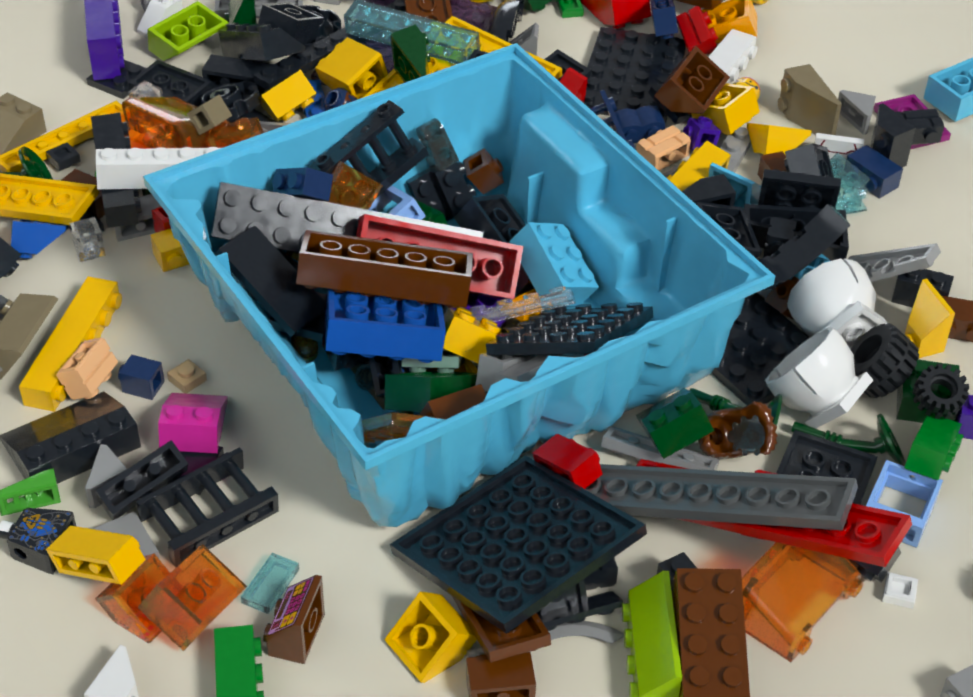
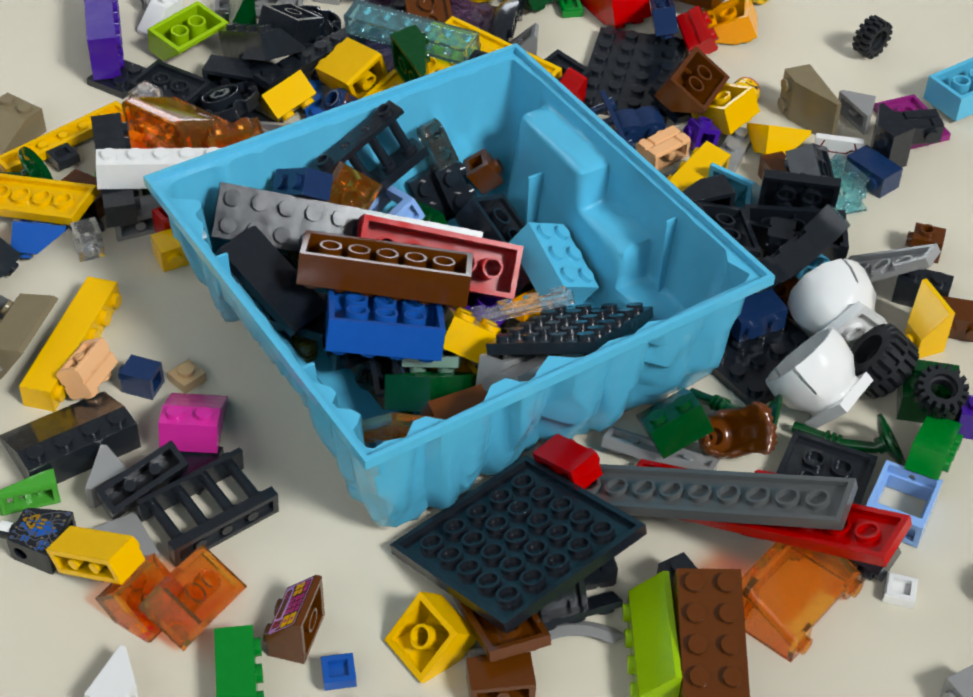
dark tan brick [187,94,232,135] -> none
clear light blue tile [241,553,299,614] -> none
white brick [709,29,758,84] -> none
clear smoke piece [727,415,766,456] -> none
none -> blue plate [321,653,357,691]
none -> dark blue brick [730,289,788,343]
none -> black tyre [852,15,893,59]
none -> reddish brown brick [905,222,946,264]

